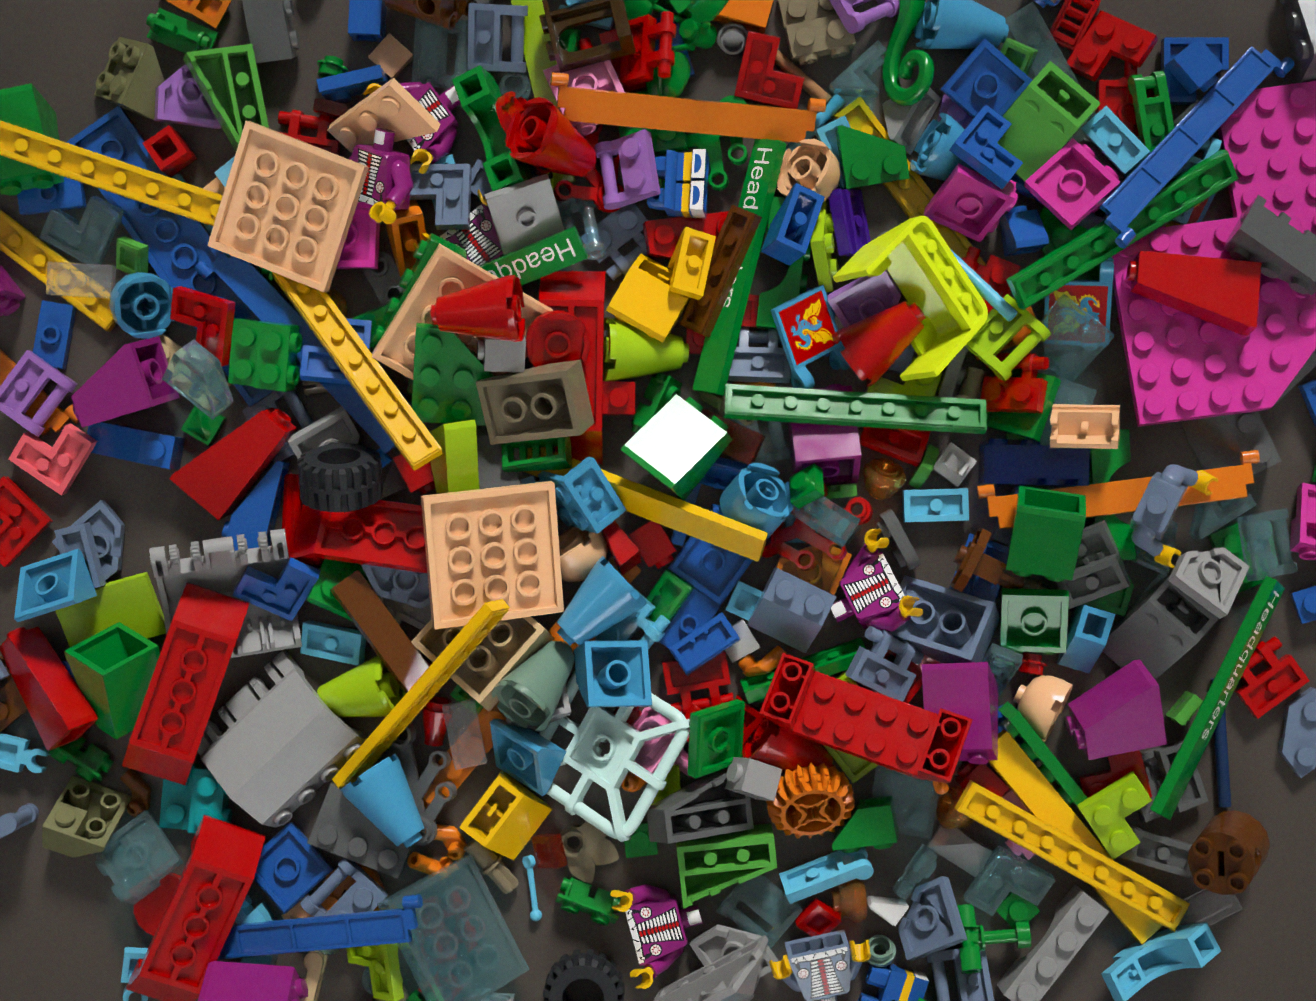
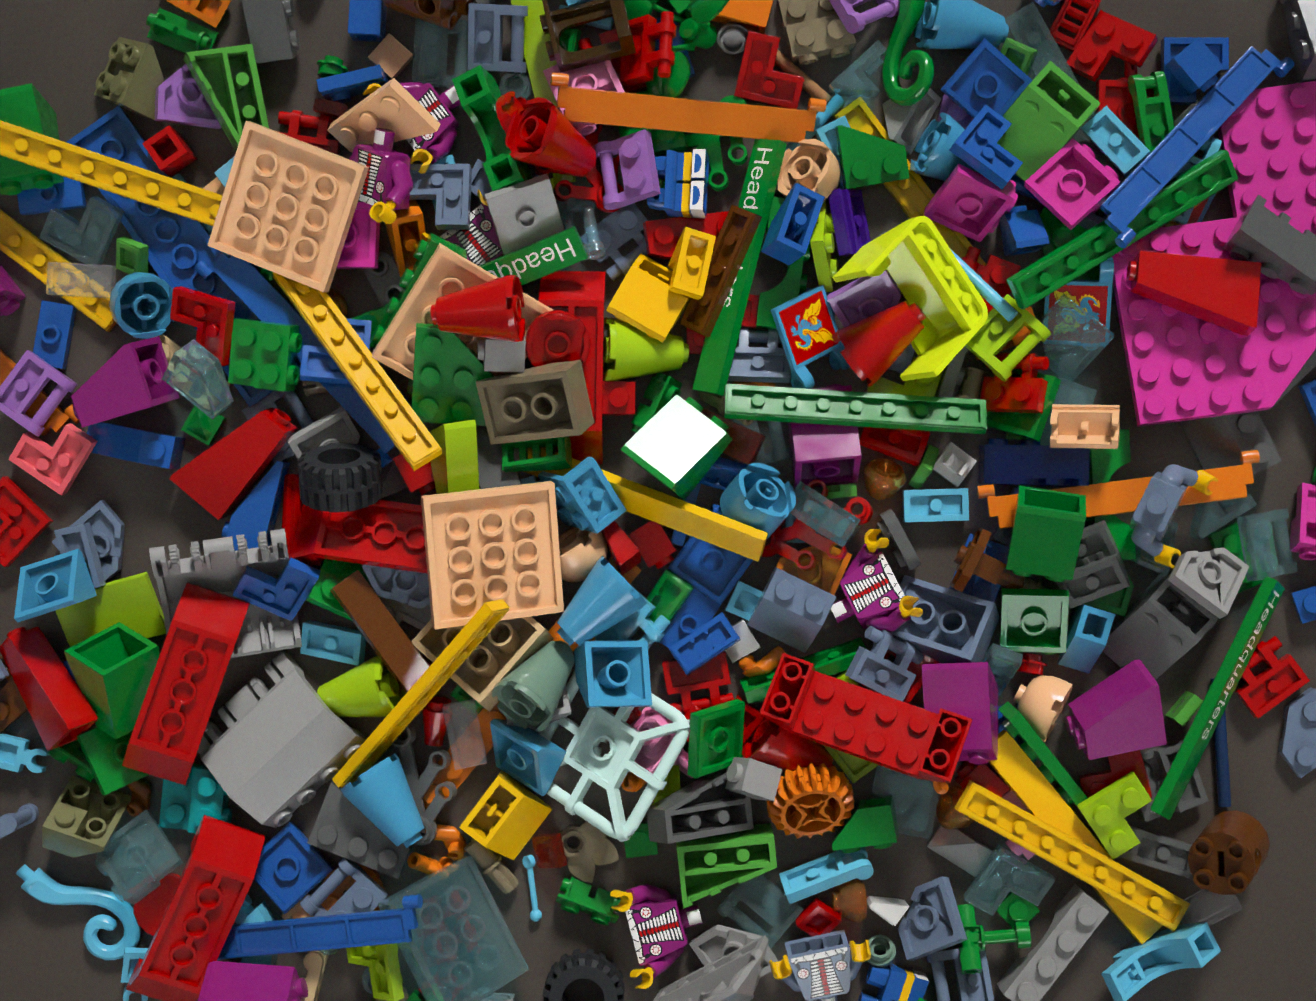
green plate [790,463,824,509] -> none
clear light blue plate [892,844,938,900] -> none
none -> medium azure plant [16,864,141,960]
none -> green plate [77,727,150,796]

